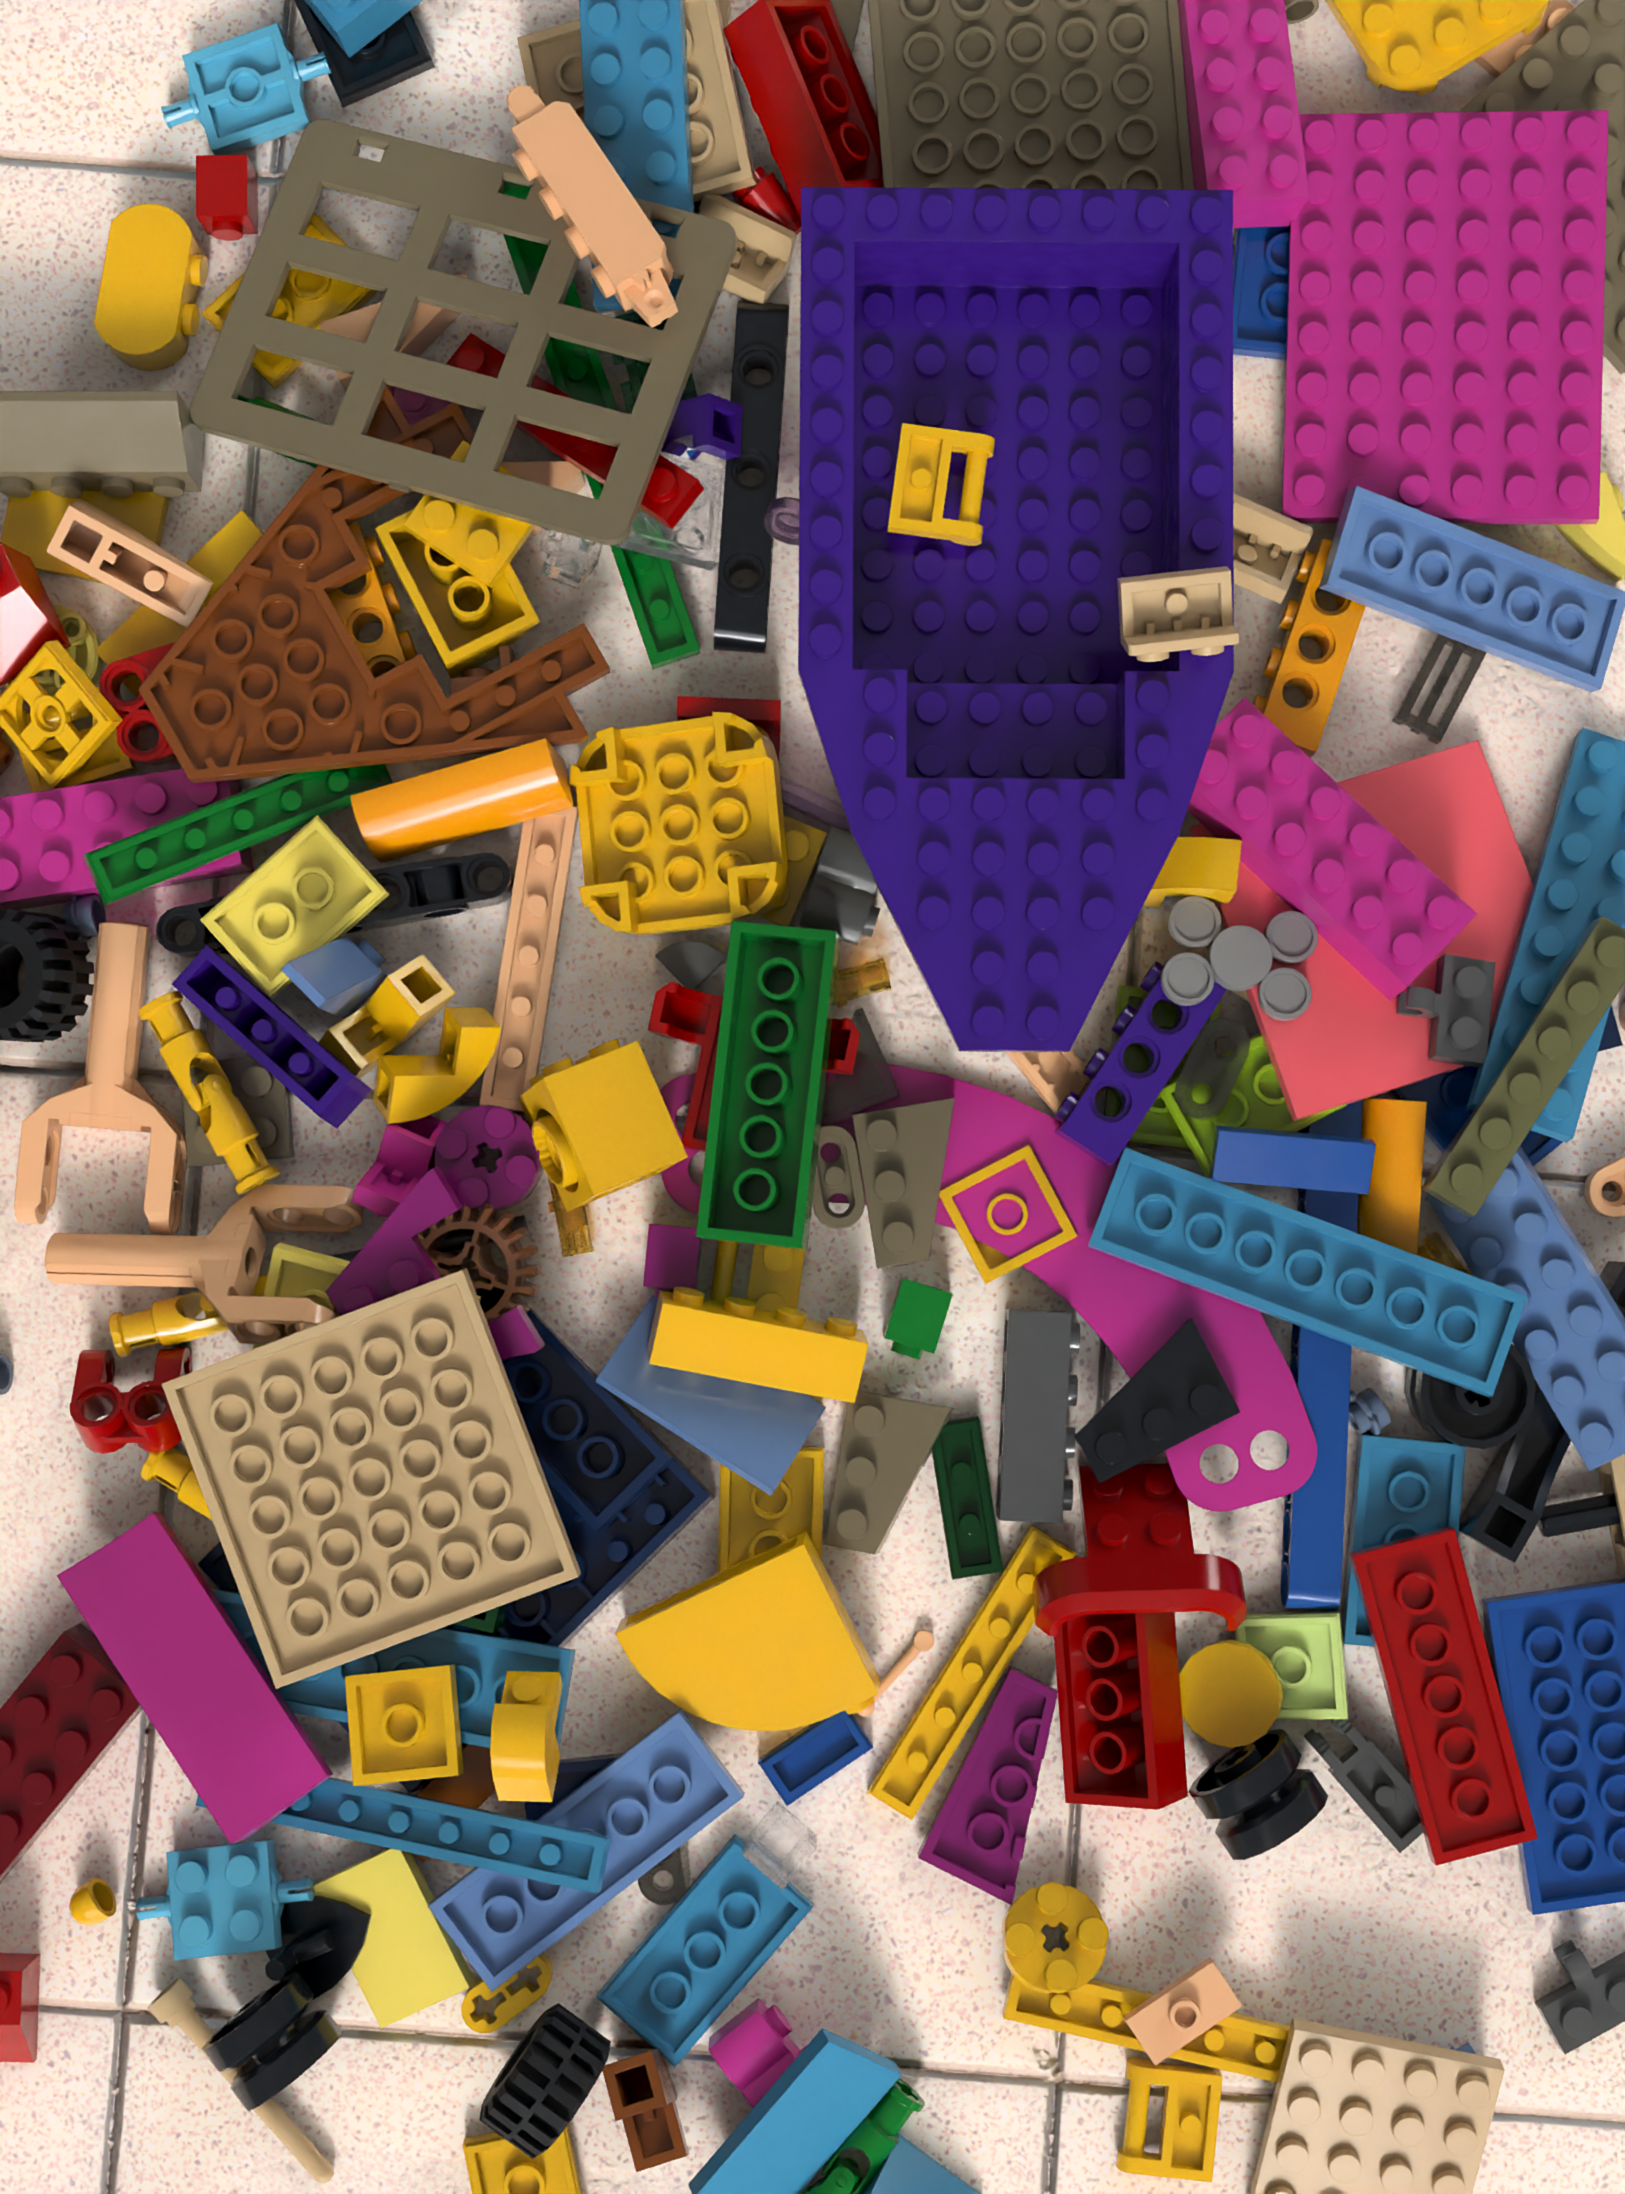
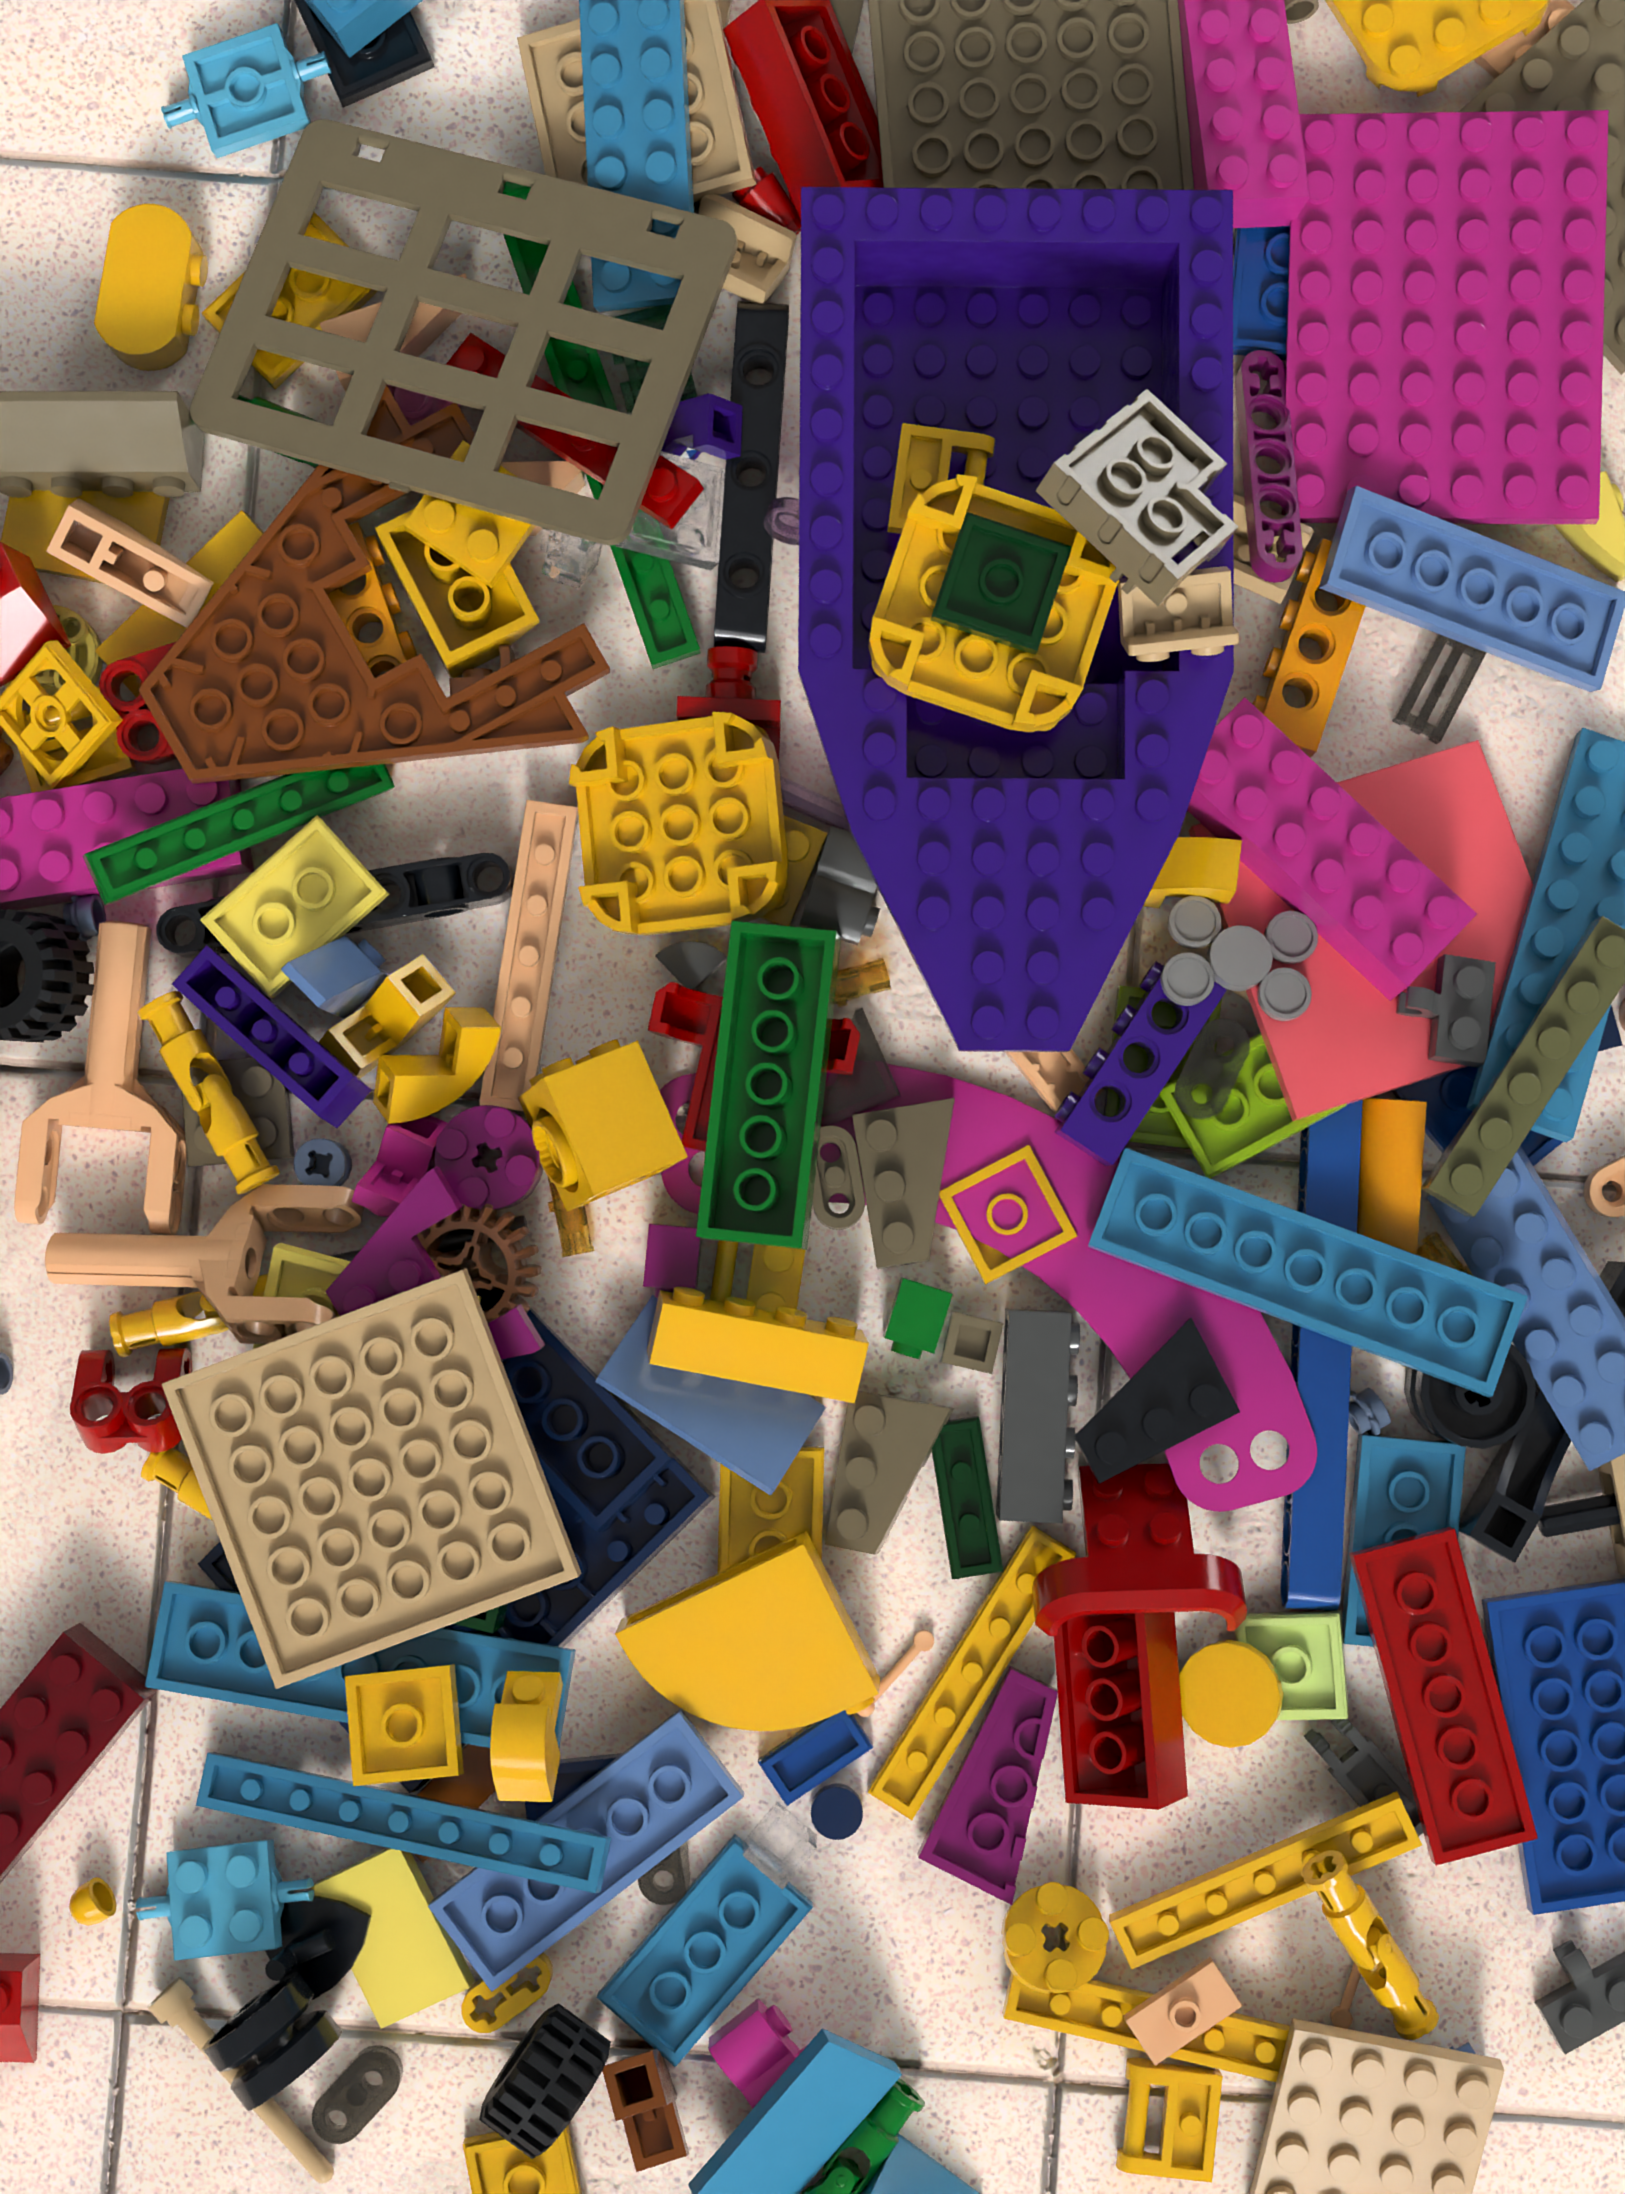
dark pink arch [57,1512,333,1844] -> none
red brick [196,155,258,241] -> none
light orange brick [350,738,574,863] -> none
light nougat hinge [506,84,678,328] -> none
black wheel [1189,1729,1328,1860] -> none
blue tile [1210,1125,1376,1194] -> none
none -> sand blue wheel [294,1138,352,1186]
none -> clear smoke plate [312,2045,403,2144]
none -> red wheel [705,646,758,699]
none -> dark blue tile [811,1783,863,1840]
none -> yellow plate [868,474,1119,732]
none -> dark green tile [931,512,1072,655]
none -> dark tan plate [940,1311,1004,1374]
none -> dark tan piece [1036,389,1238,606]
none -> yellow plate [1109,1791,1422,1970]
none -> magenta beam [1234,350,1303,583]
none -> yellow piece [1301,1850,1439,2040]
none -> light nougat hinge [1330,1962,1361,2029]

